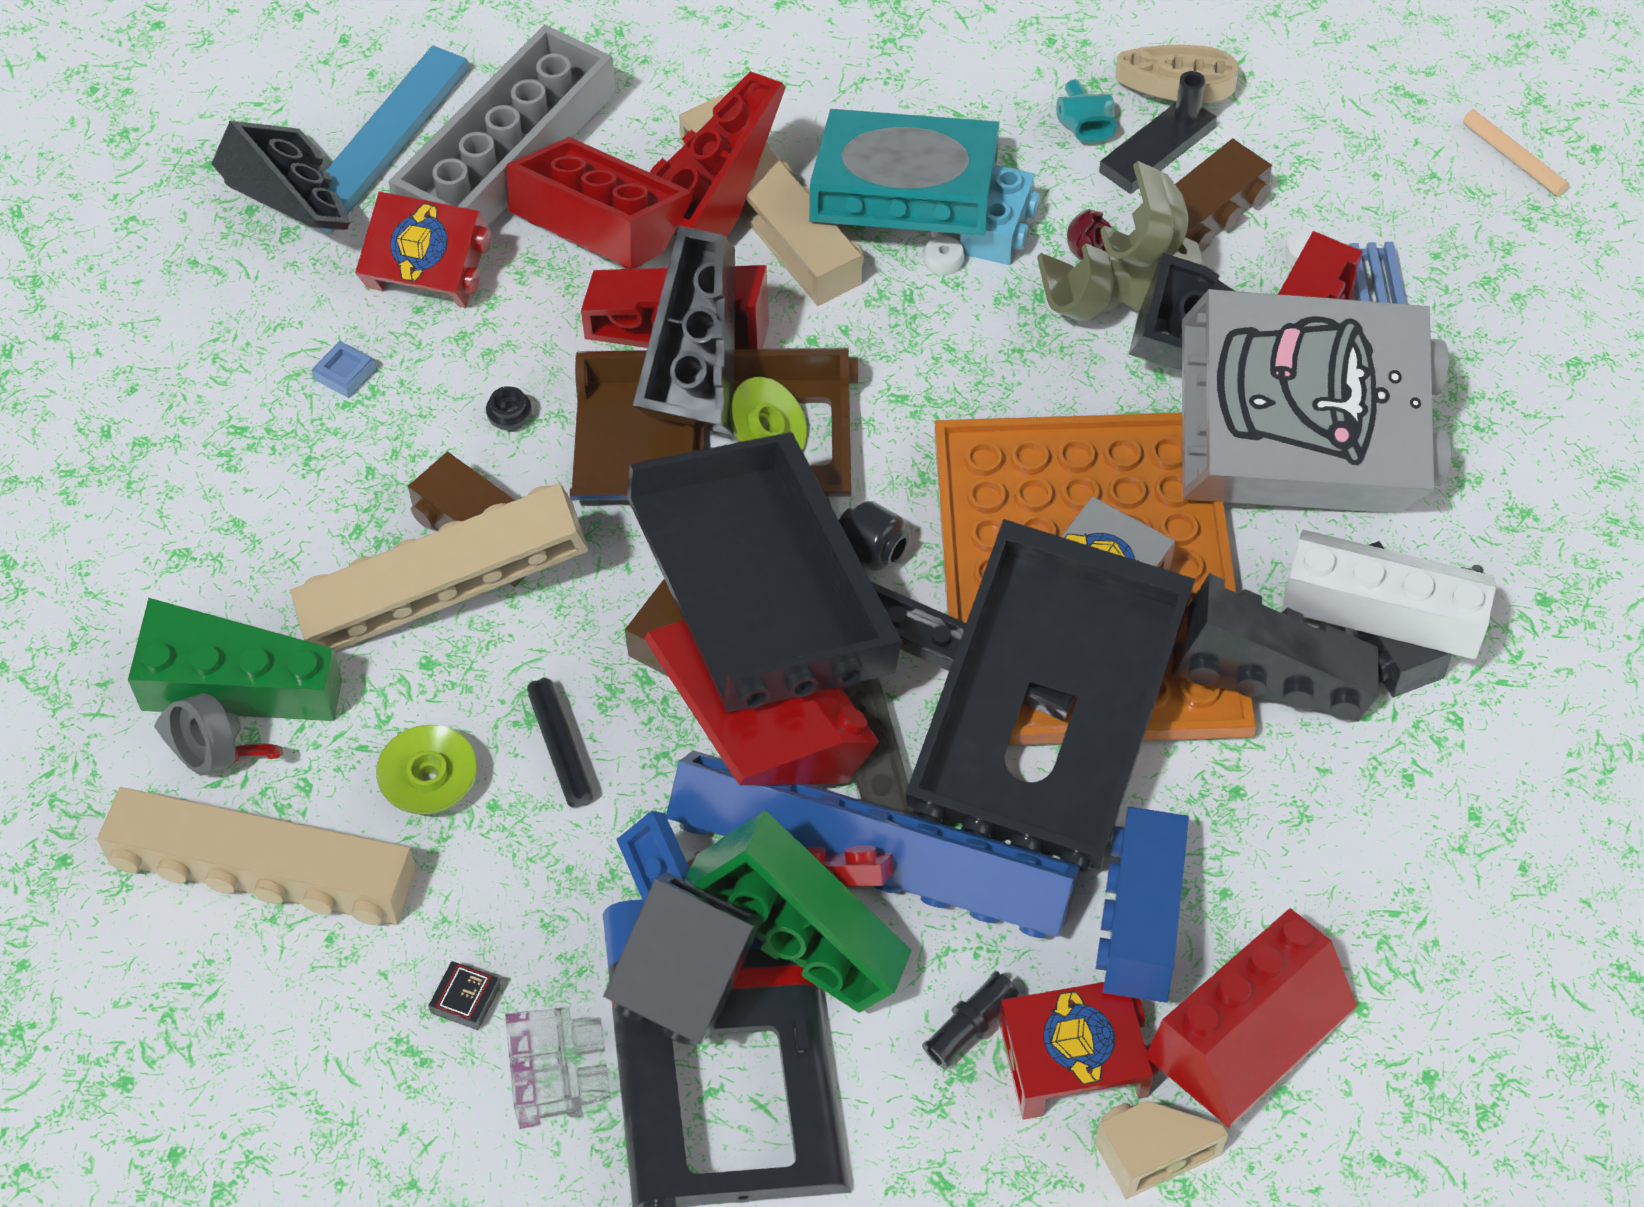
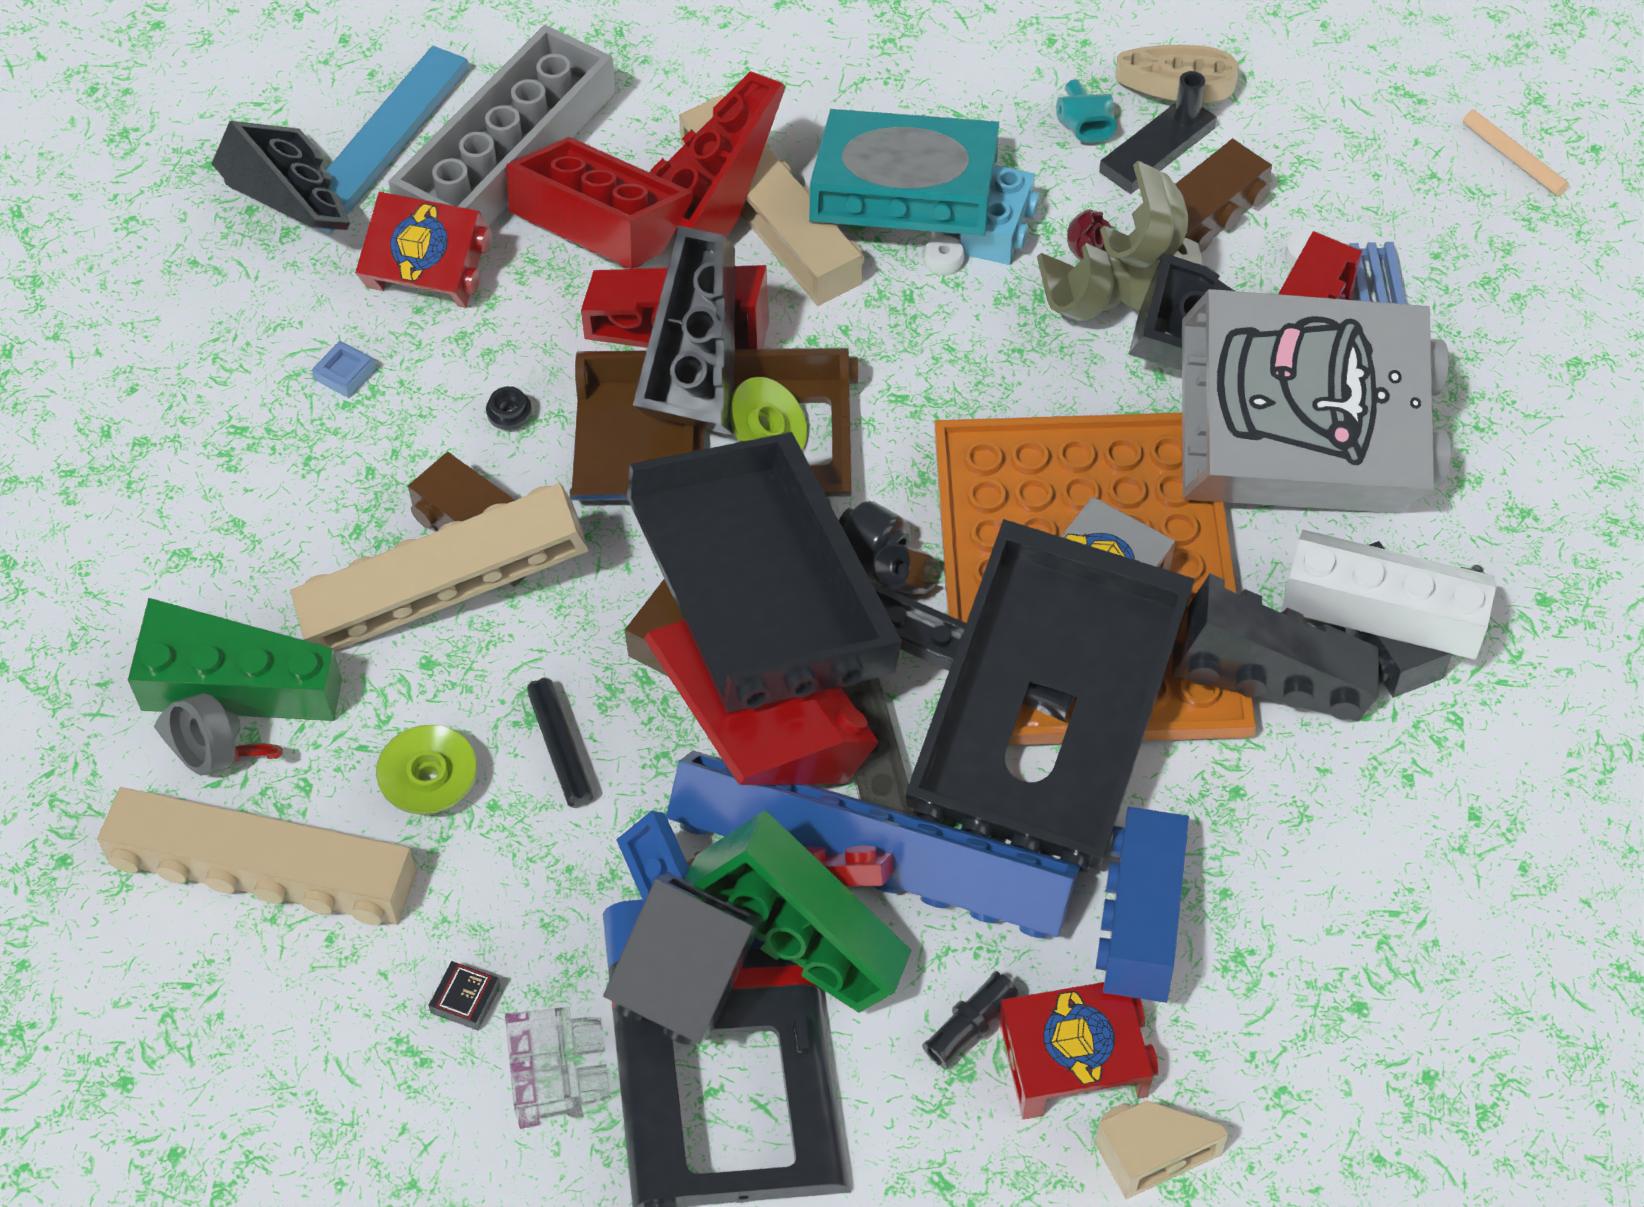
red slope [1145,908,1357,1128] -> none
none -> black piece [873,543,938,595]

